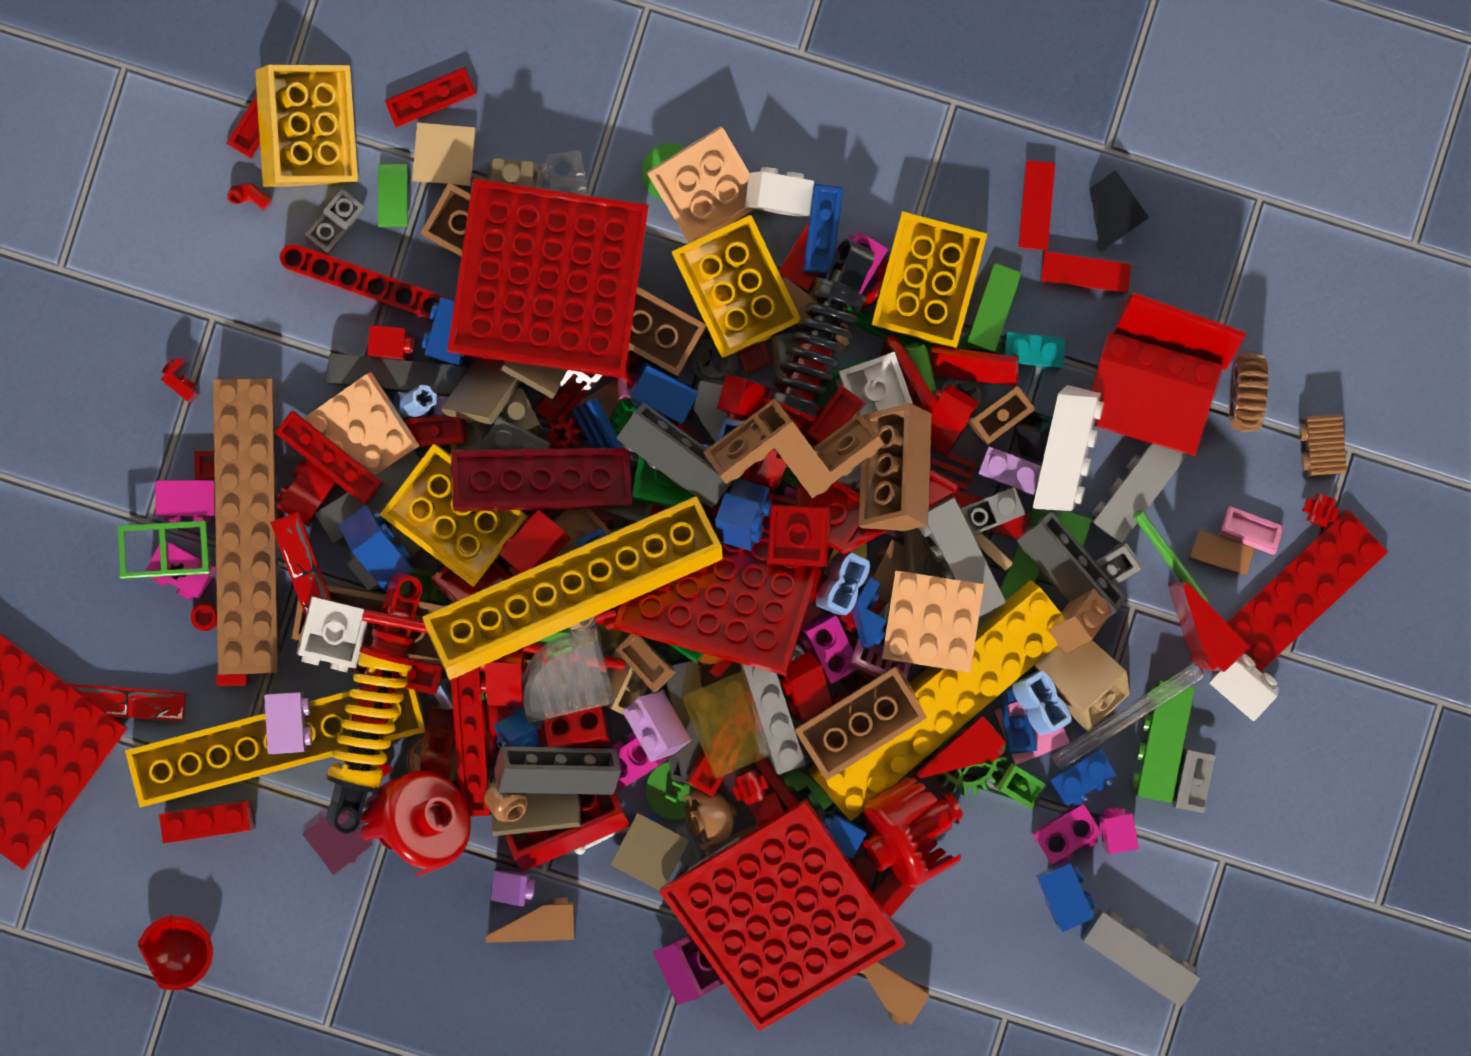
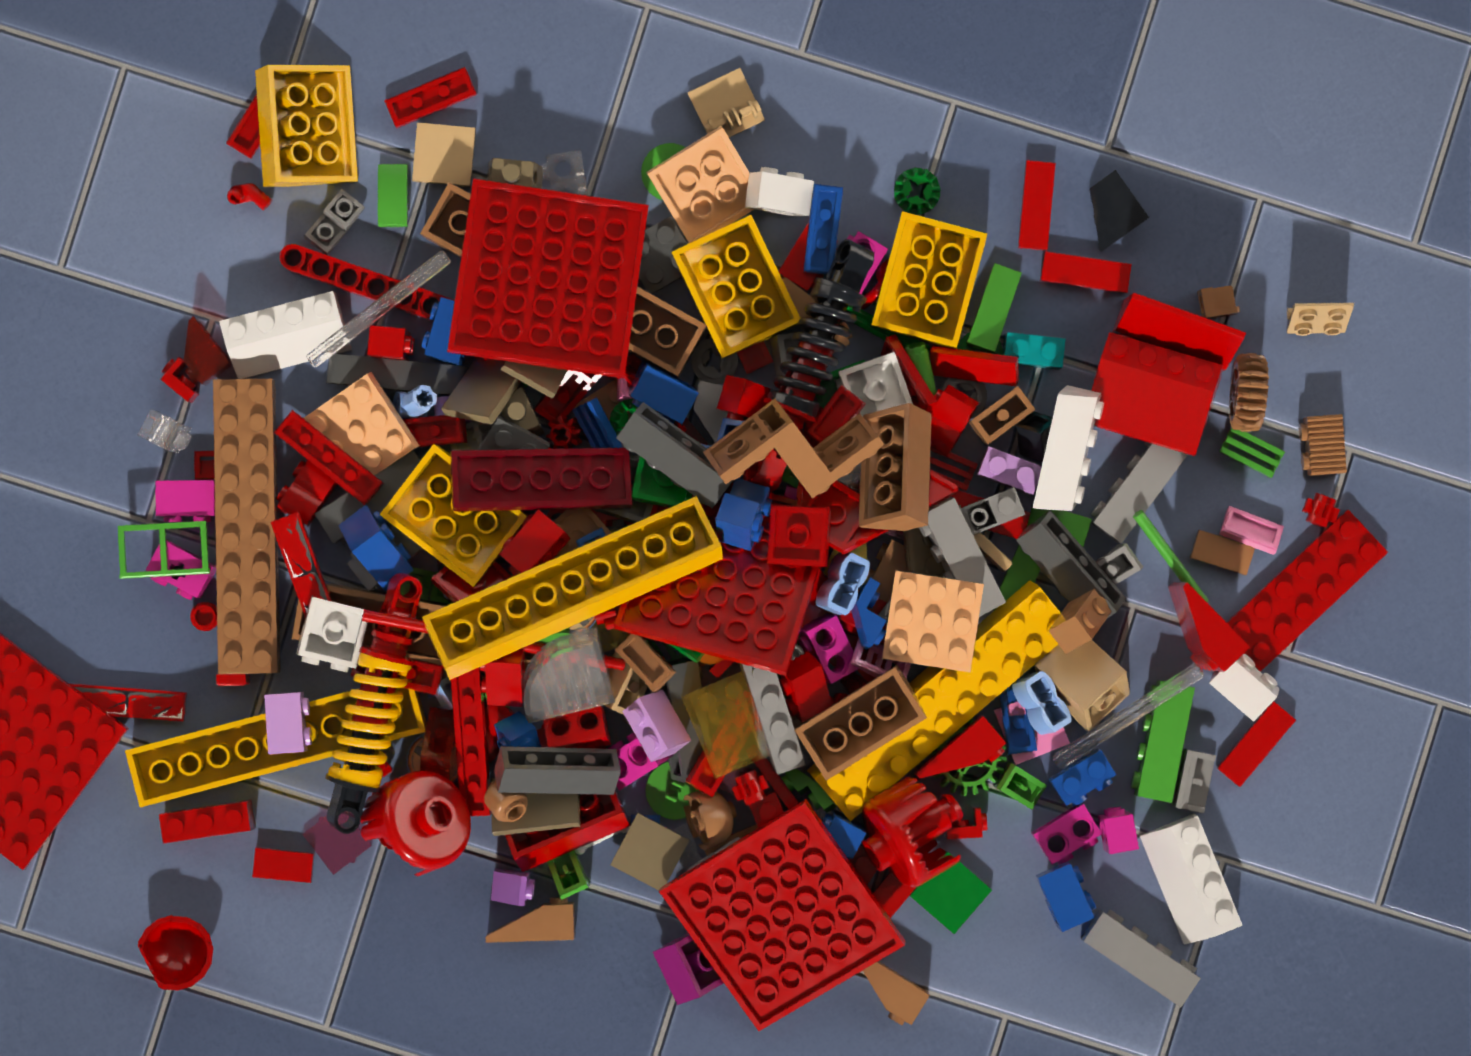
none -> clear brick [137,409,192,454]
none -> clear red slope [184,316,232,386]
none -> white slope [219,291,352,379]
none -> red tile [252,847,315,883]
none -> clear axle [306,251,451,367]
none -> bright green slope [547,850,590,899]
none -> dark grey plate [639,216,687,294]
none -> tan hinge [688,68,765,138]
none -> green gear [894,167,941,215]
none -> green tile [910,851,992,934]
none -> red bracket [945,807,987,839]
none -> white slope [1139,814,1242,945]
none -> medium nougat panel [1197,285,1240,319]
none -> red tile [1217,701,1296,787]
none -> bright green tile [1219,426,1285,478]
none -> tan hinge [1287,303,1354,336]

